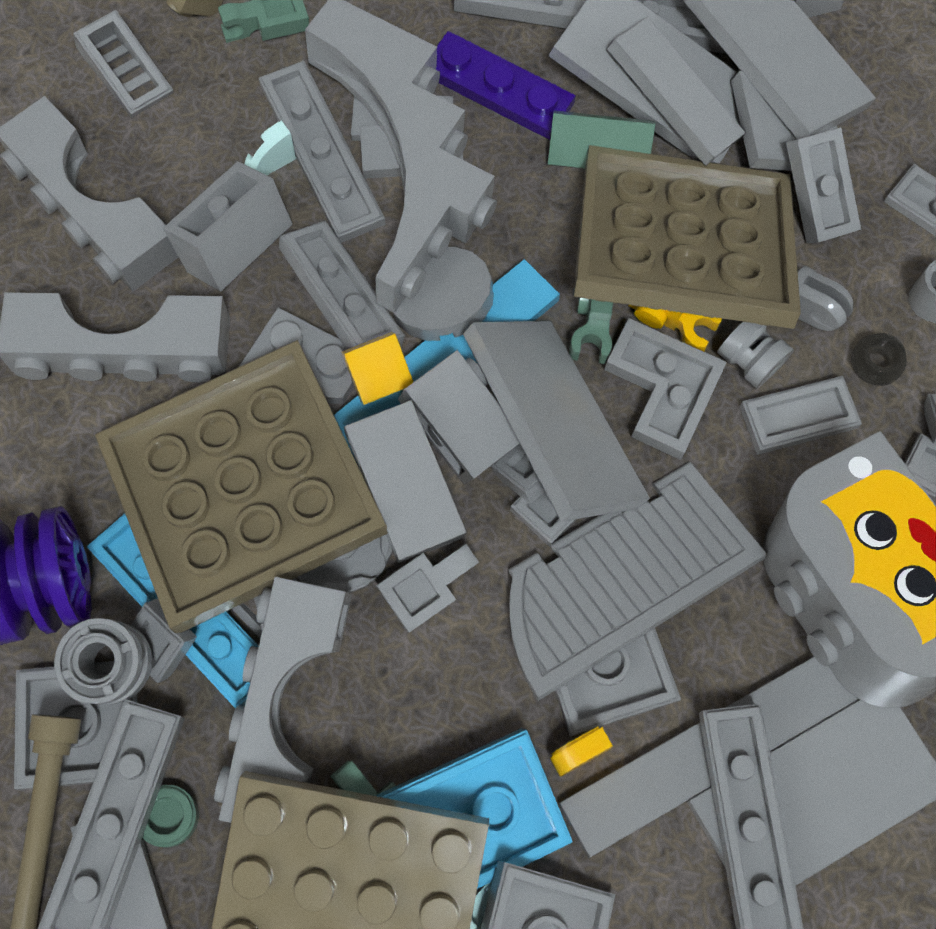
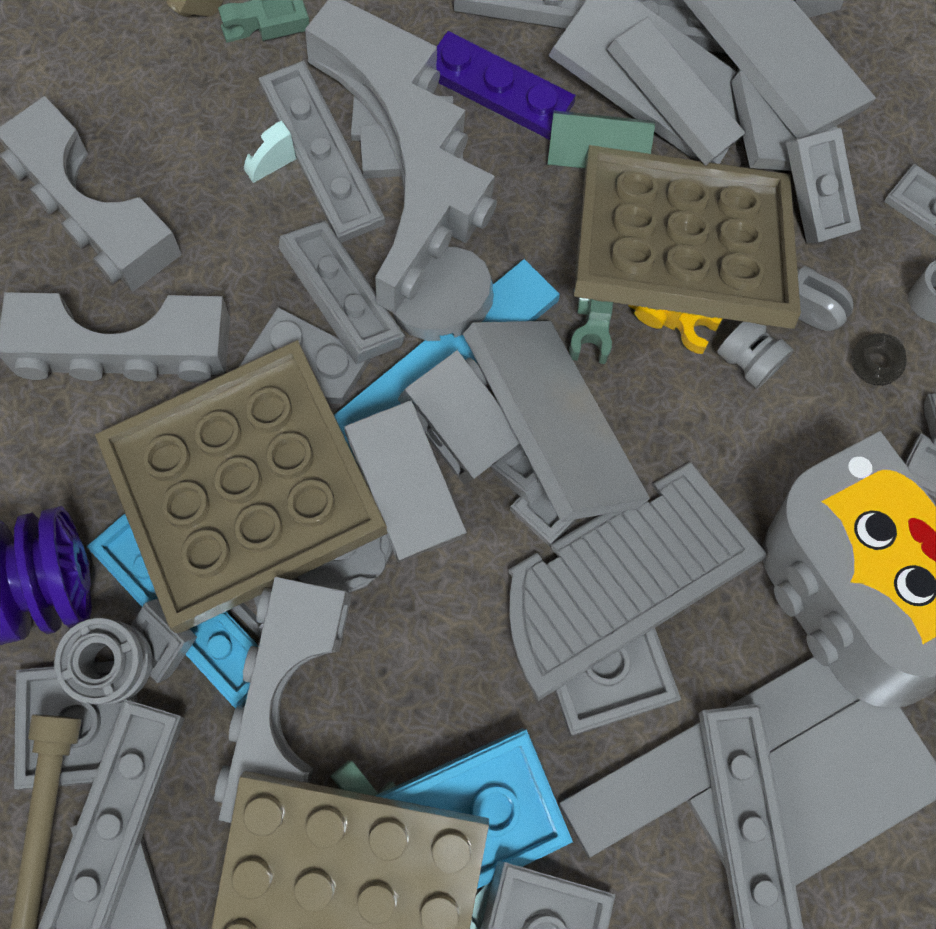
light grey slope [73,10,174,118] -> none
sand green tile [142,785,199,848] -> none
light grey brick [163,161,293,292] -> none
yellow tile [341,332,413,405] -> none
light grey plate [376,544,479,633] -> none
yellow tile [550,726,613,777] -> none
light grey plate [604,318,727,460] -> none
light grey tile [739,376,862,455] -> none

